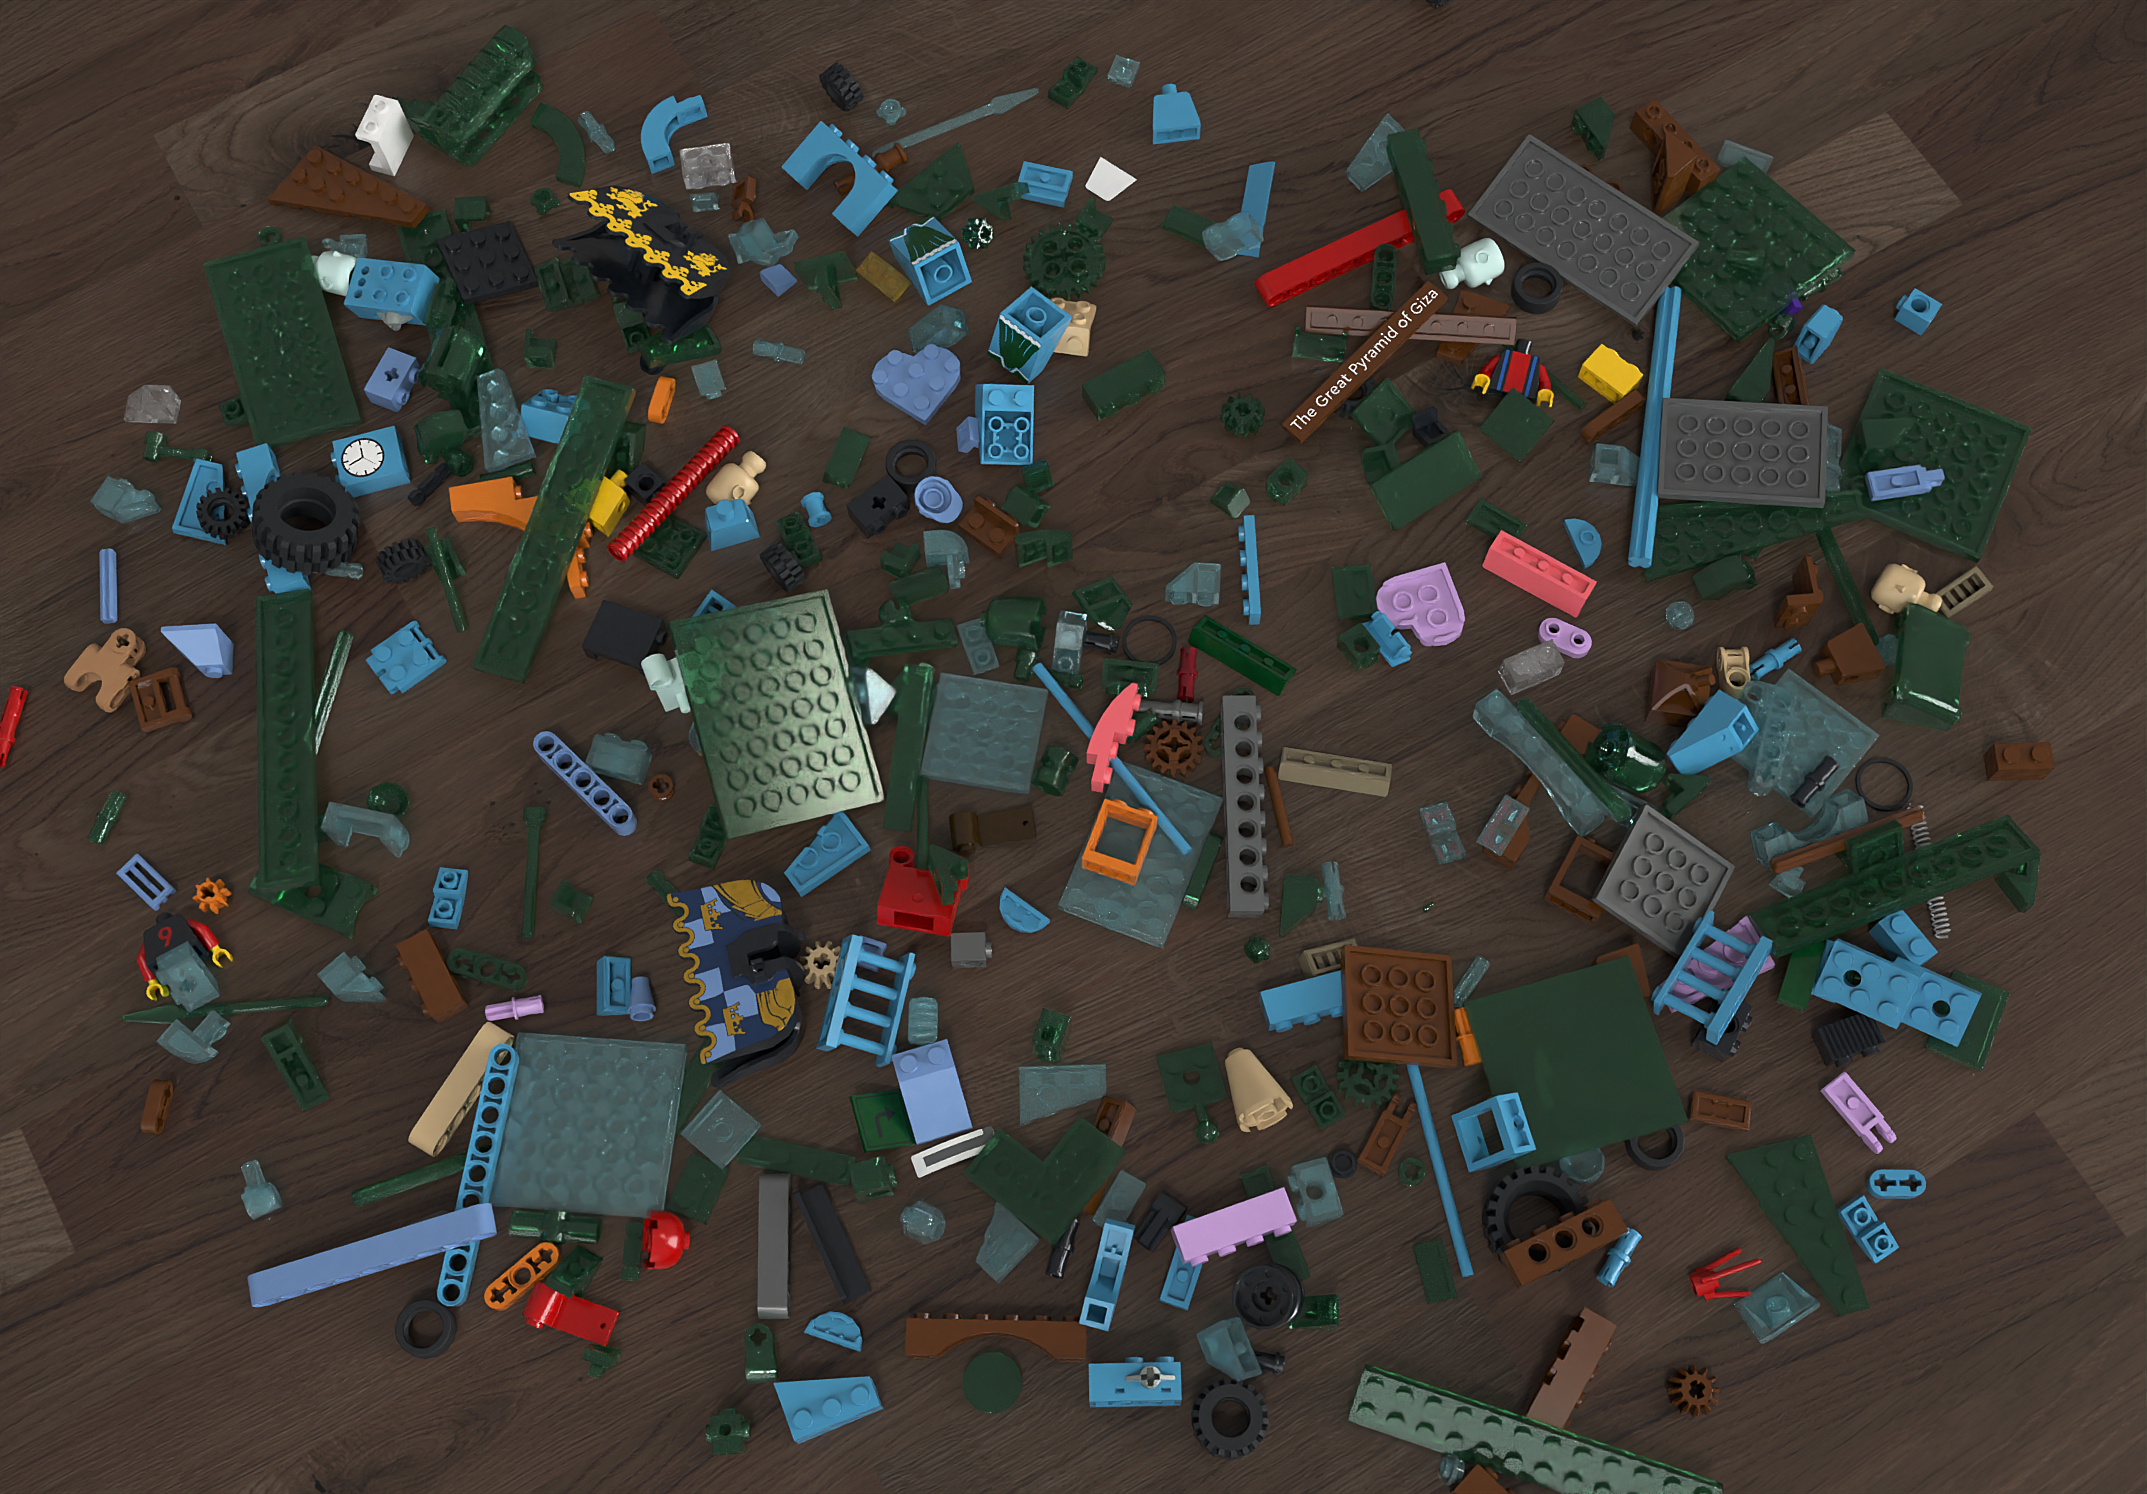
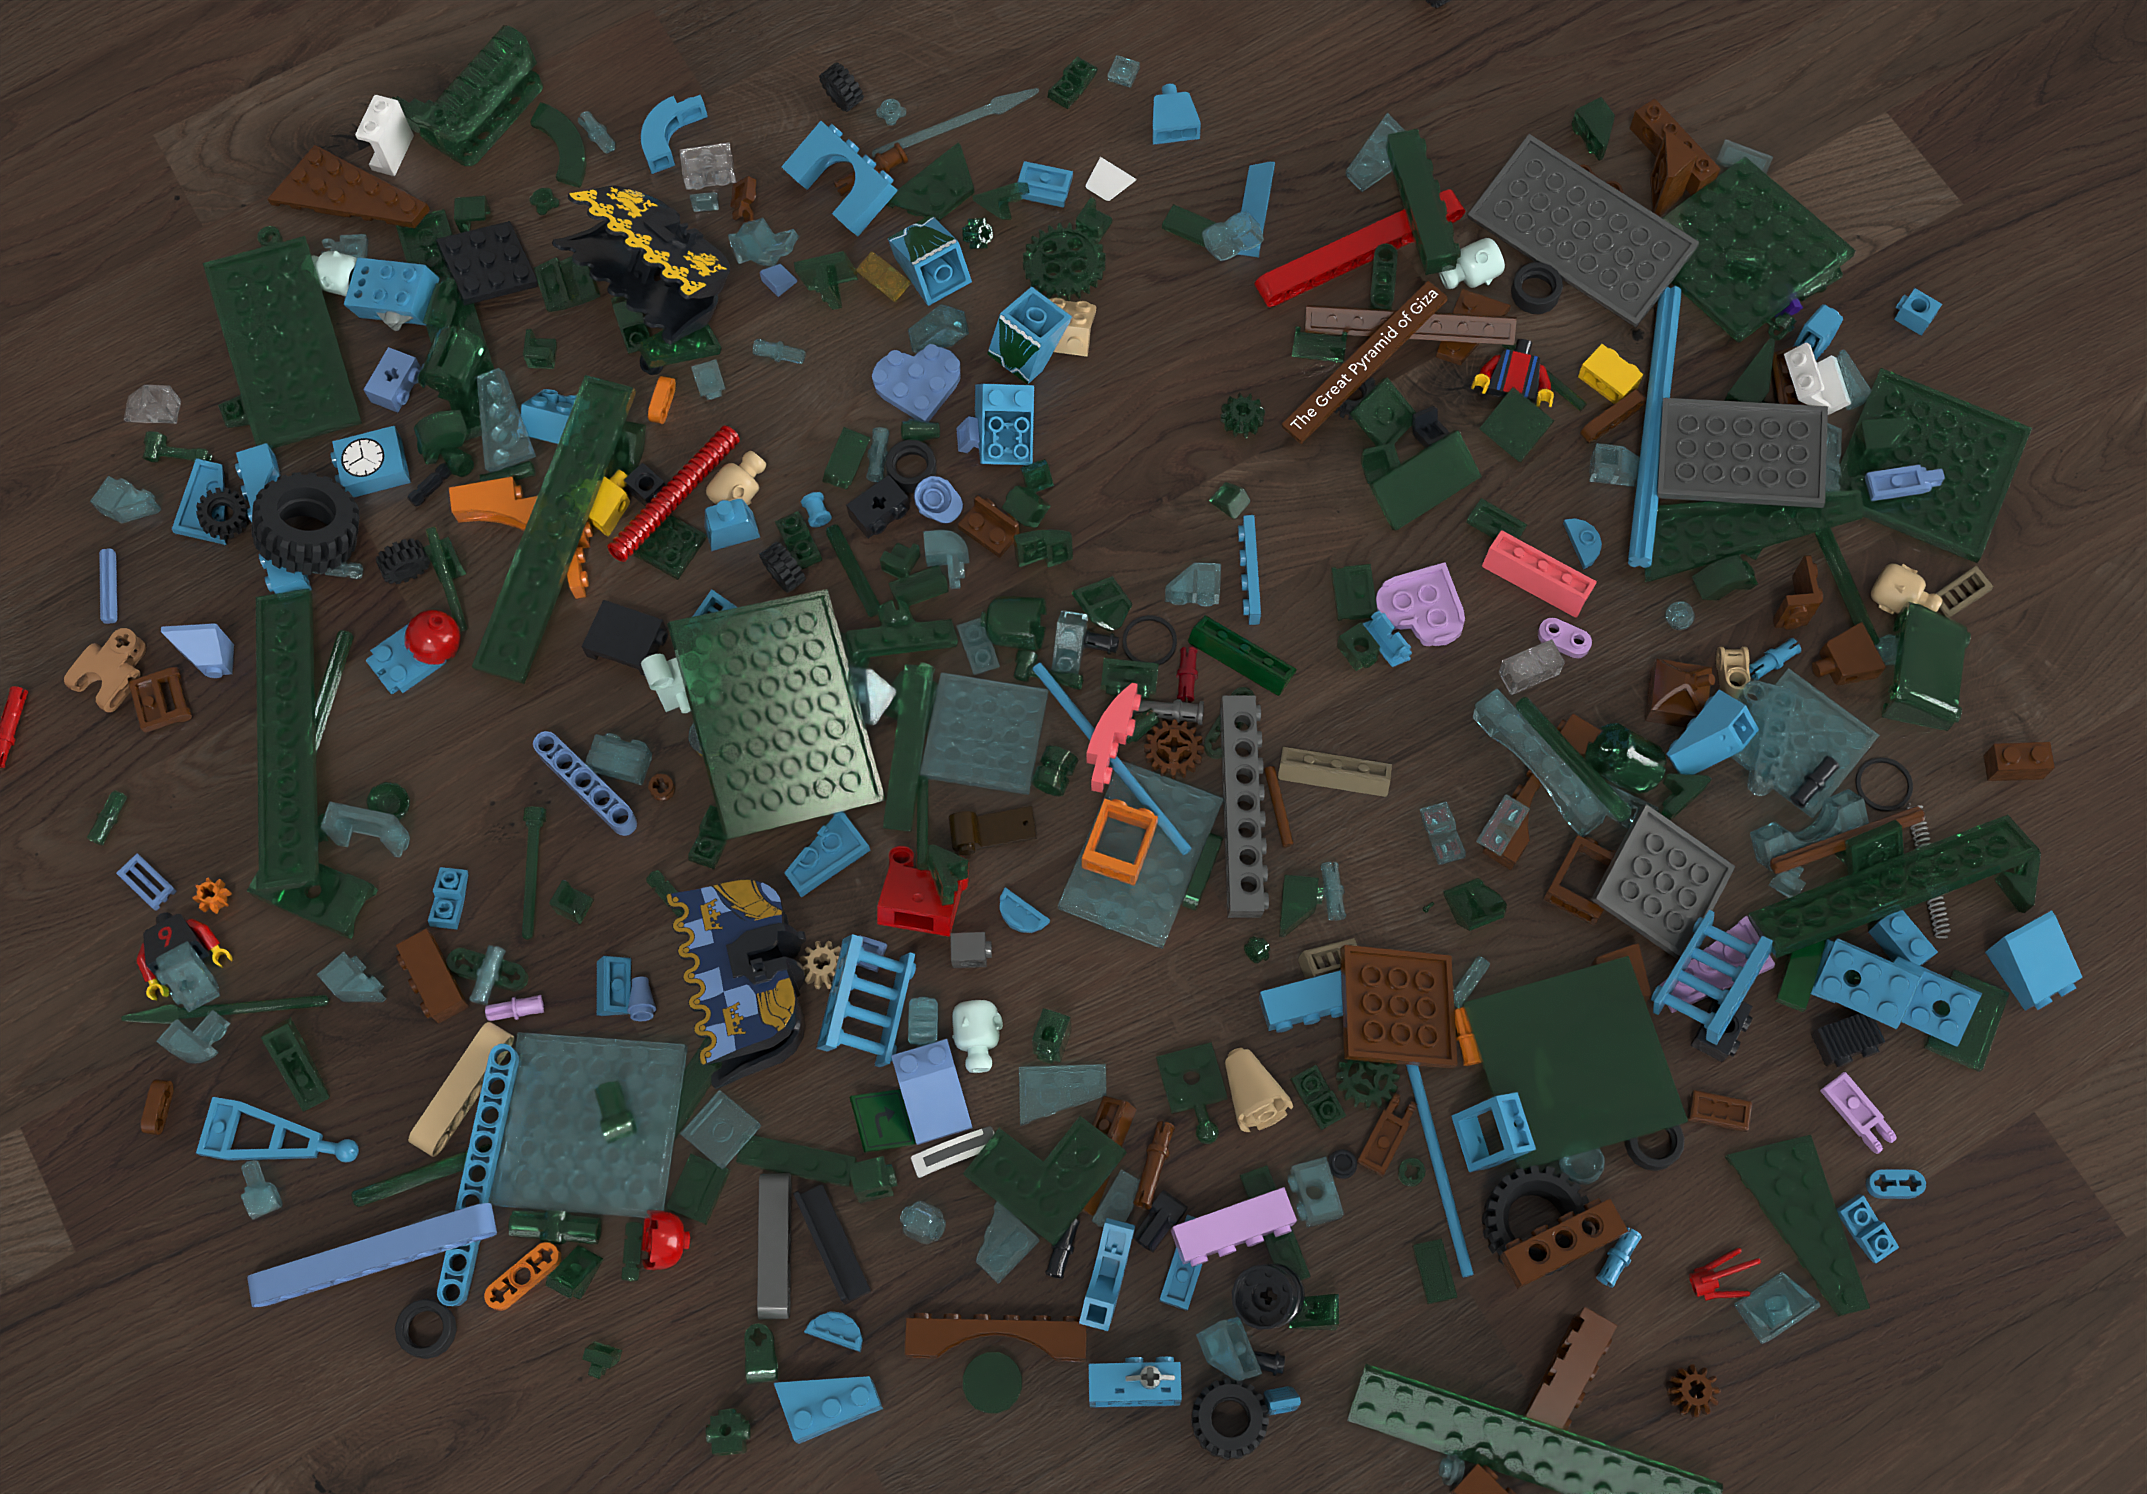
red door [522,1281,620,1347] -> none
clear green brick [1082,349,1166,421] -> none
clear green brick [1266,458,1308,506] -> none
none -> dark azure plate [196,1097,359,1163]
none -> red cylinder [404,610,460,665]
none -> clear light blue pin [469,945,506,1005]
none -> clear green piece [594,1081,637,1144]
none -> clear green axle [826,524,882,617]
none -> clear light blue pin [866,427,890,482]
none -> clear green cone [901,418,940,442]
none -> light aqua piece [952,1000,1003,1073]
none -> reddish brown pin [1133,1121,1175,1209]
none -> dark azure slope [1263,1386,1301,1416]
none -> clear green slope [1443,878,1507,931]
none -> white panel [1784,343,1851,415]
none -> clear light blue slope [1836,350,1871,411]
none -> dark azure slope [1985,911,2082,1011]

